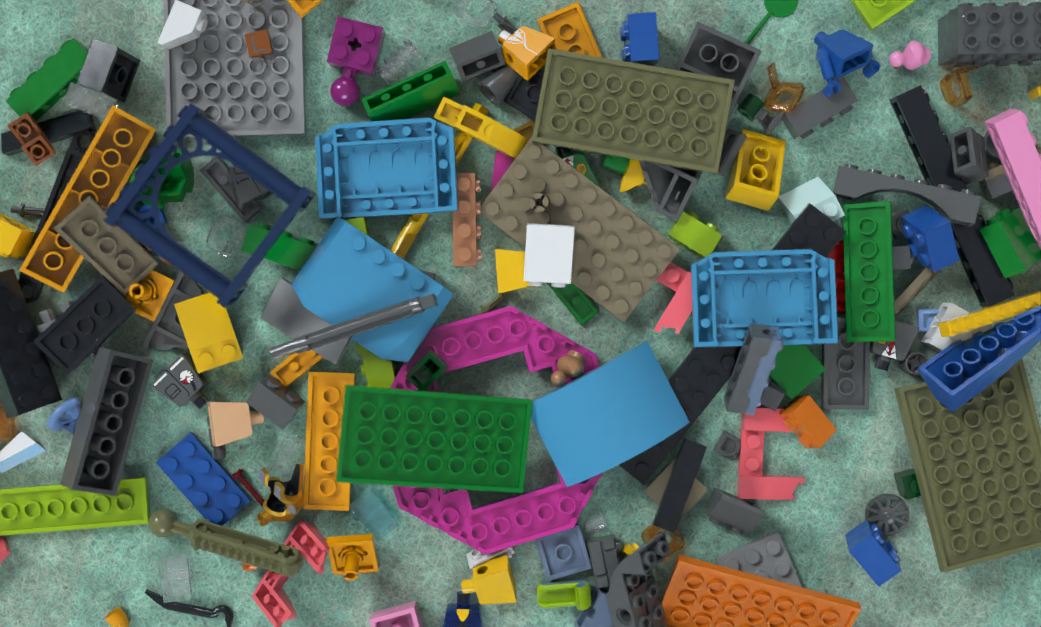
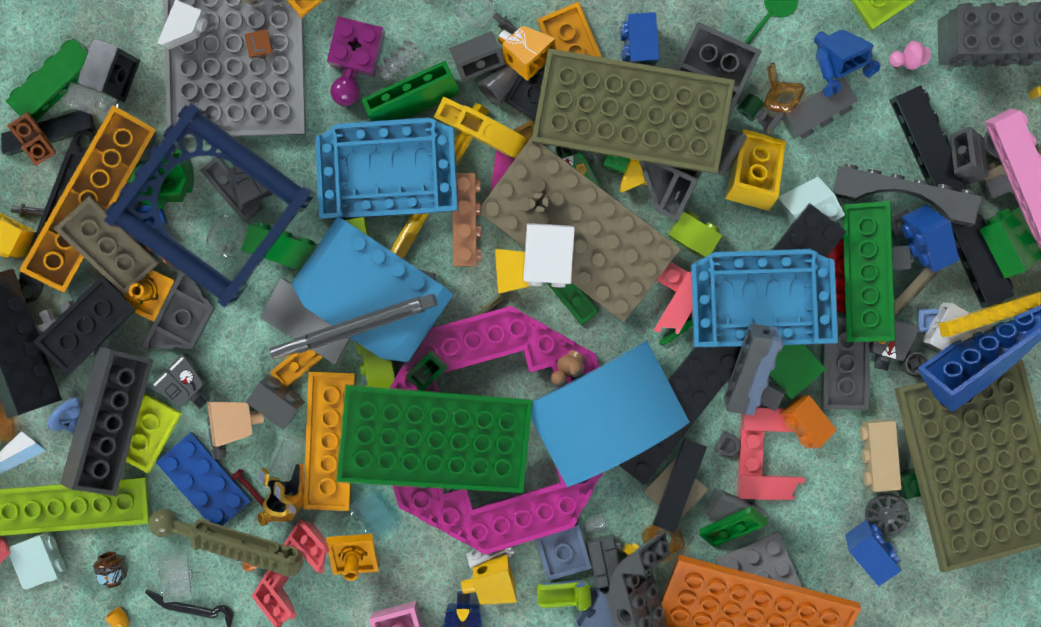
yellow slope [174,292,243,373] -> none
clear orange piece [940,67,980,106] -> none
none -> light aqua bracket [9,532,68,589]
none -> head [93,551,127,588]
none -> neon yellow tile [126,392,183,473]
none -> green piece [659,318,693,346]
none -> green tile [699,506,767,548]
none -> tan brick [859,419,901,492]

